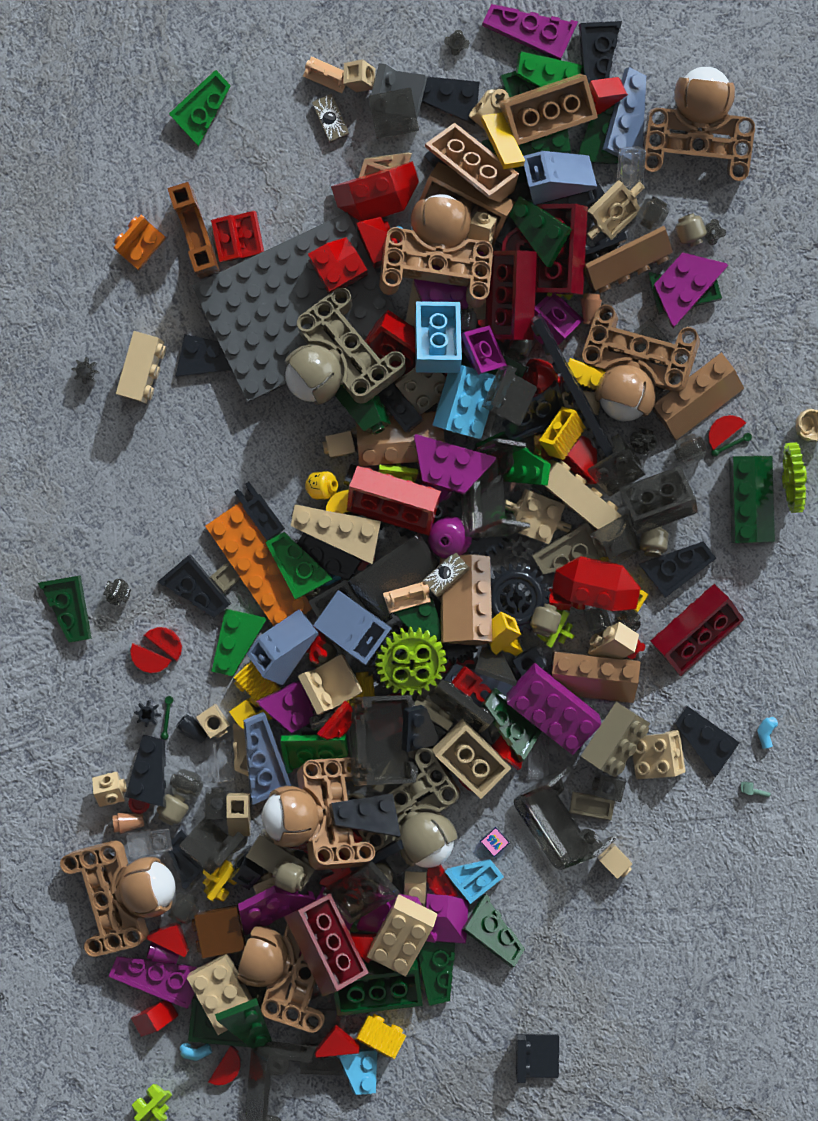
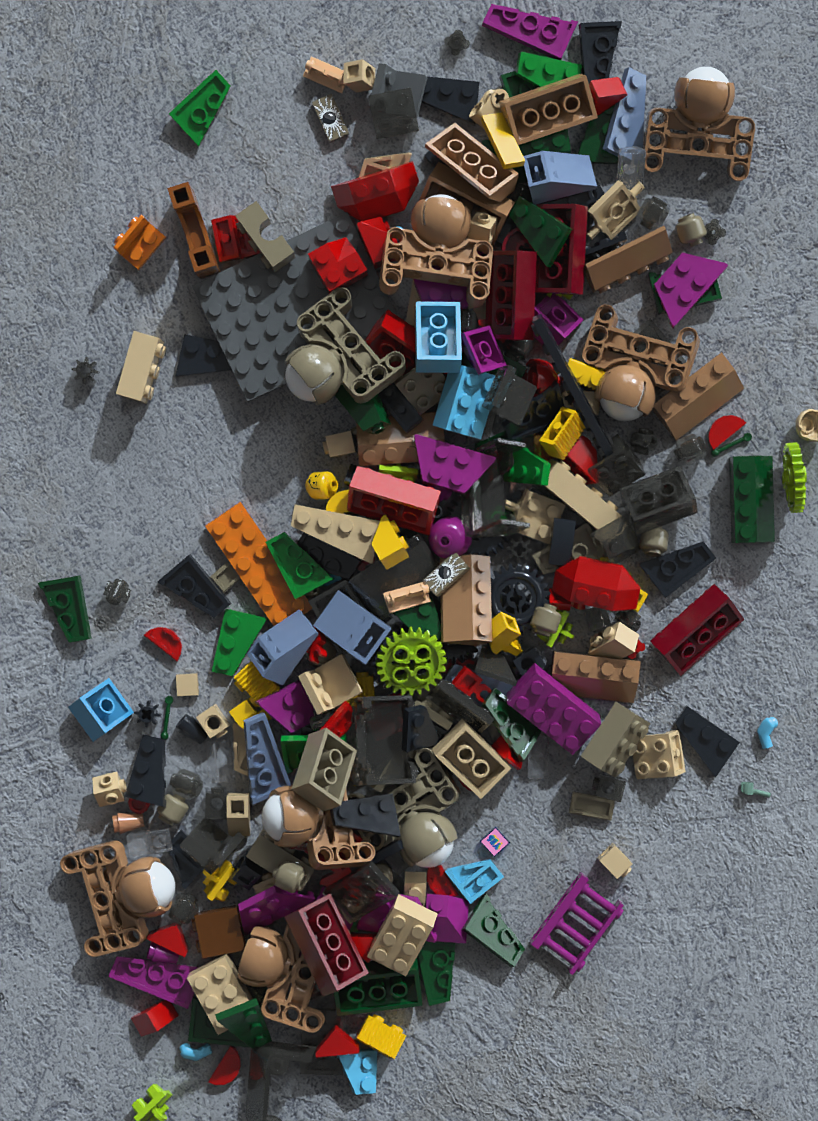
red tile [130,643,172,673] -> none
black hinge [234,481,285,541] -> none
clear smoke windscreen [514,767,616,870] -> none
black bracket [516,1034,559,1083] -> none
nougat cone [581,293,602,324] -> none
none -> dark azure slope [68,678,134,742]
none -> tan tile [176,673,199,696]
none -> dark tan arch [235,201,296,272]
none -> dark tan brick [292,728,357,812]
none -> yellow slope [372,515,409,570]
none -> magenta fence [530,872,624,975]
none -> black slope [548,518,576,566]

